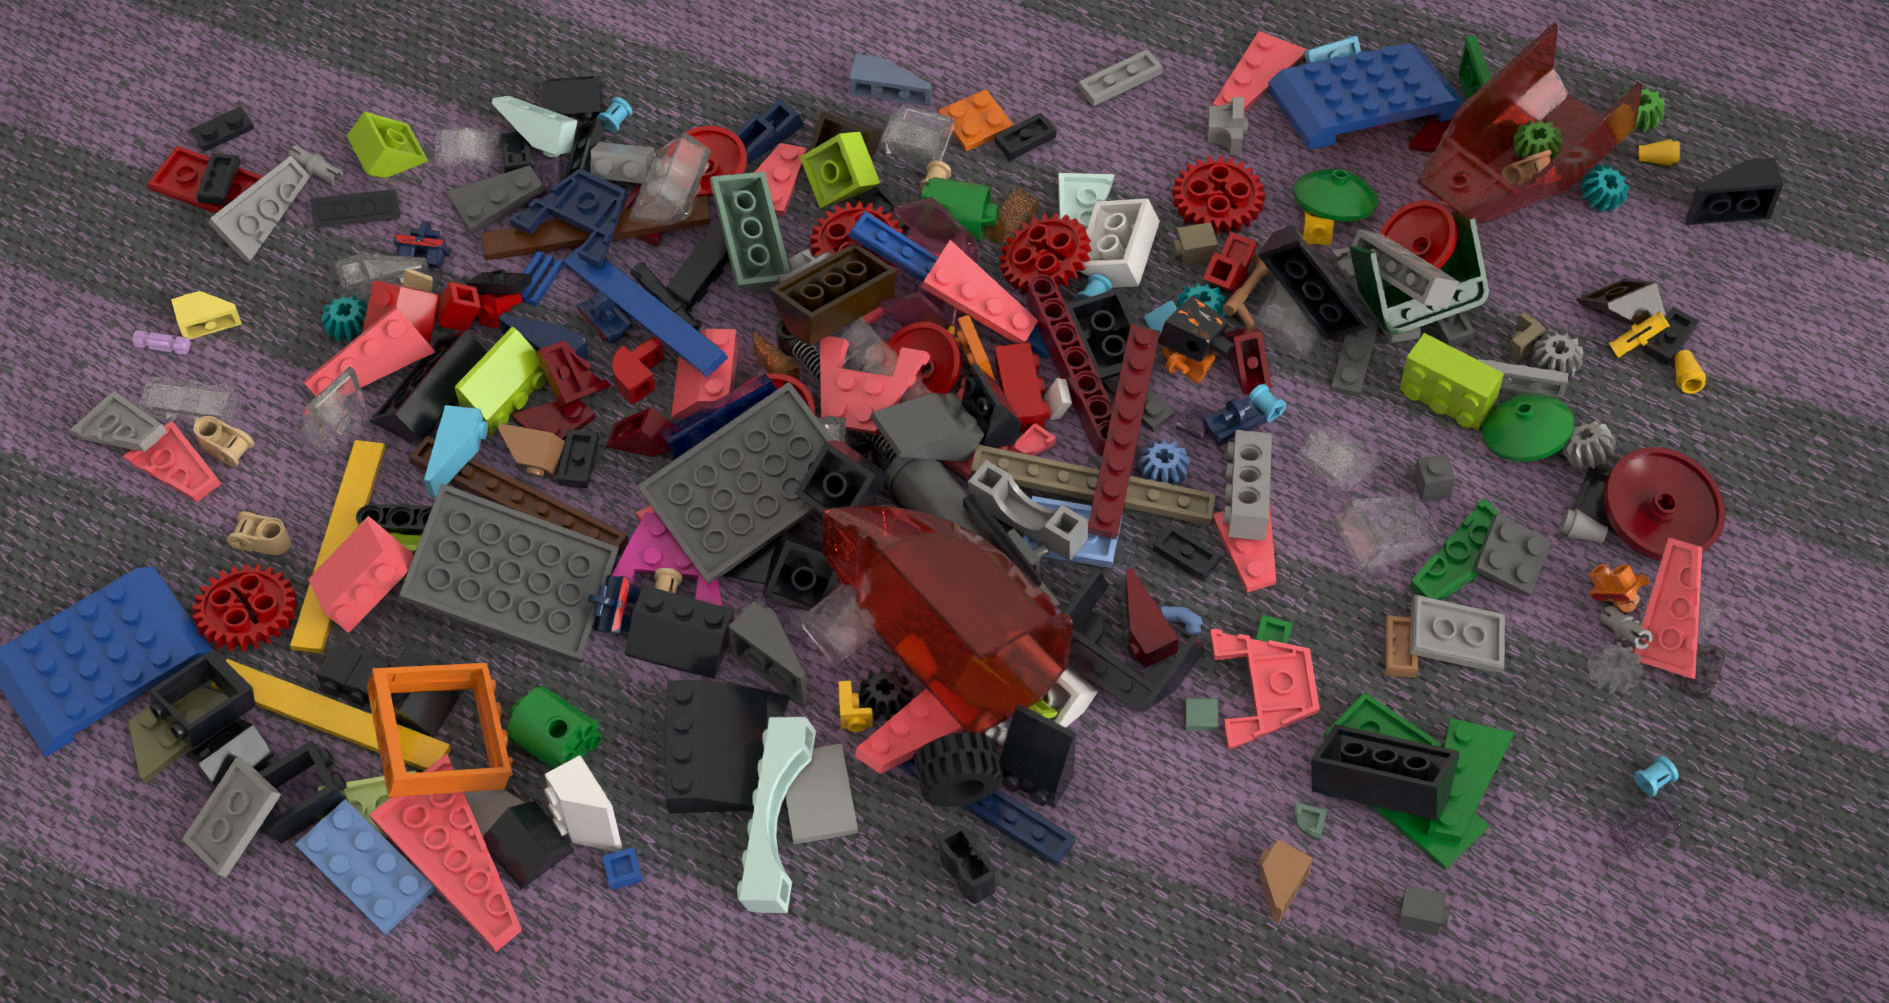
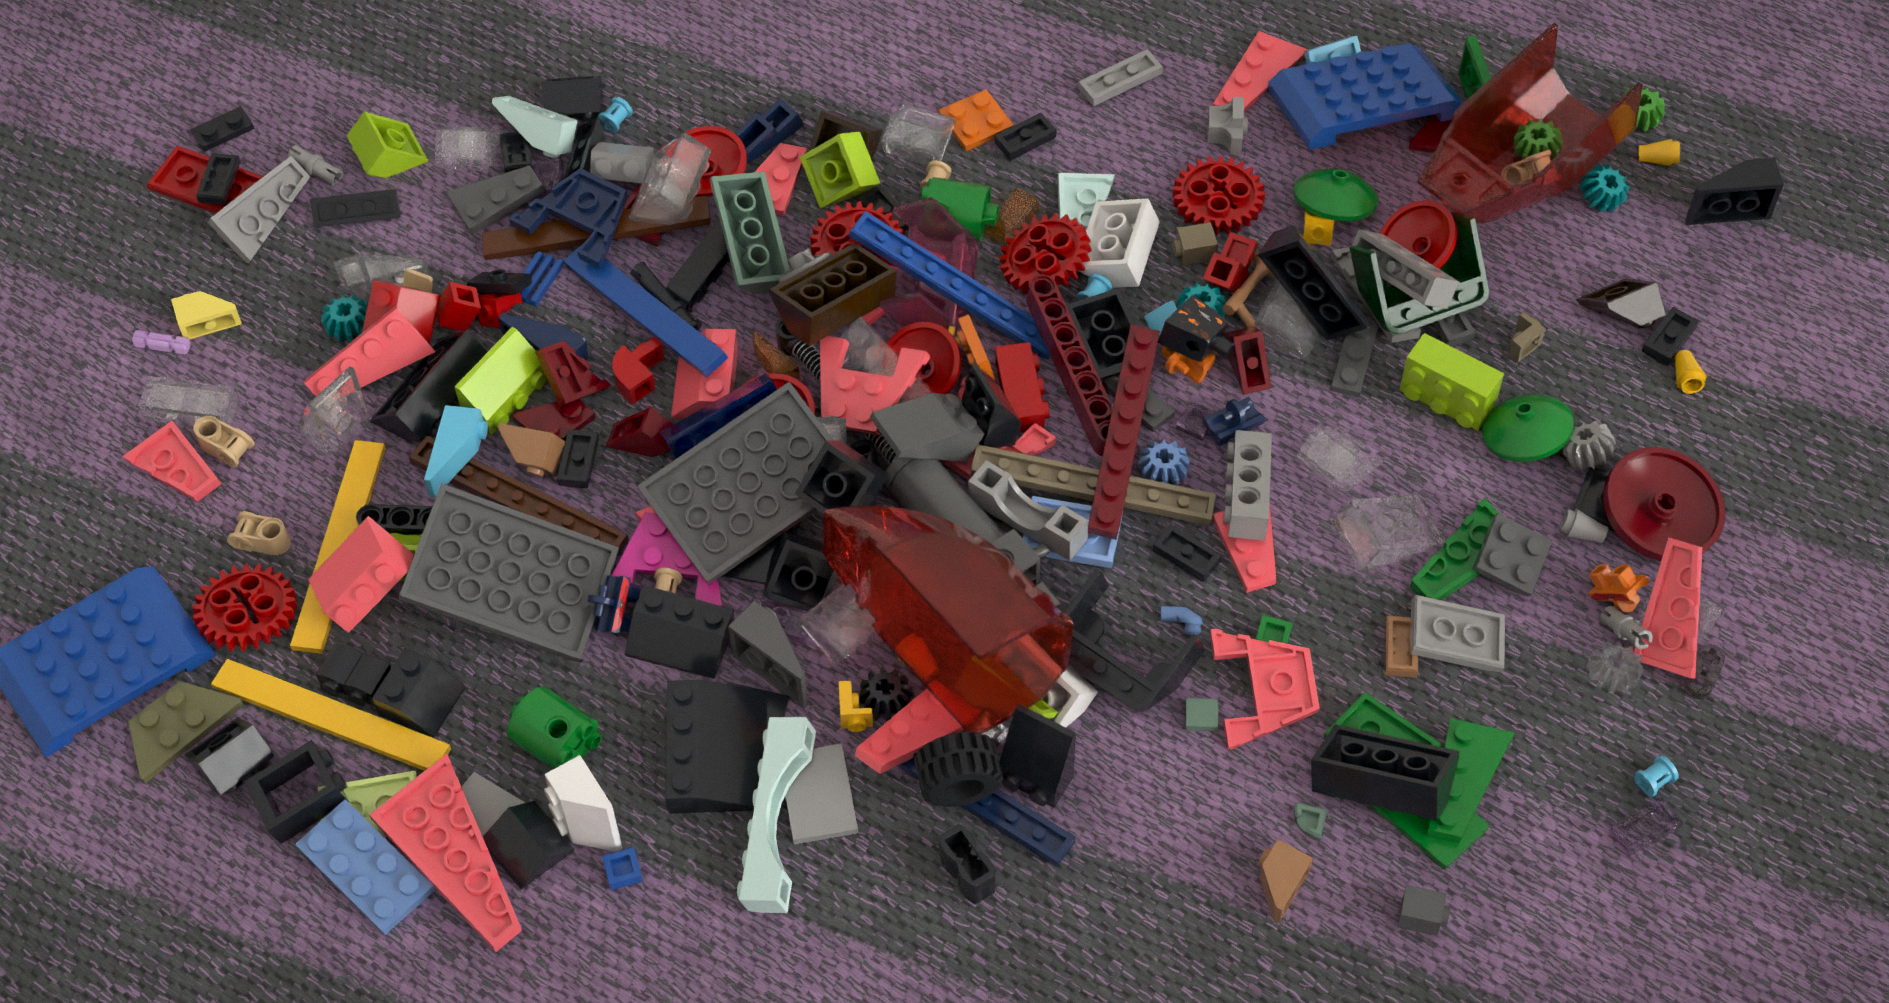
light grey wing [69,391,167,452] -> none
black window [149,649,255,748] -> none
light grey plate [182,757,281,877] -> none
orange window [367,663,513,797] -> none
dark blue hips [393,221,452,269] -> none
dark blue hips [577,290,632,343] -> none
sand blue slope [849,54,932,106] -> none
coral wing [921,240,1038,344] -> none
black axle [962,493,1042,592] -> none
white tile [1044,378,1072,420] -> none
dark red slope [1125,567,1179,668] -> none
medium azure bush [1249,384,1287,423] -> none
dark grey brick [1413,454,1455,502] -> none
light grey plate [1479,359,1569,398] -> none
light grey gear [1532,330,1583,379] -> none
yellow pin [1609,311,1670,358] -> none

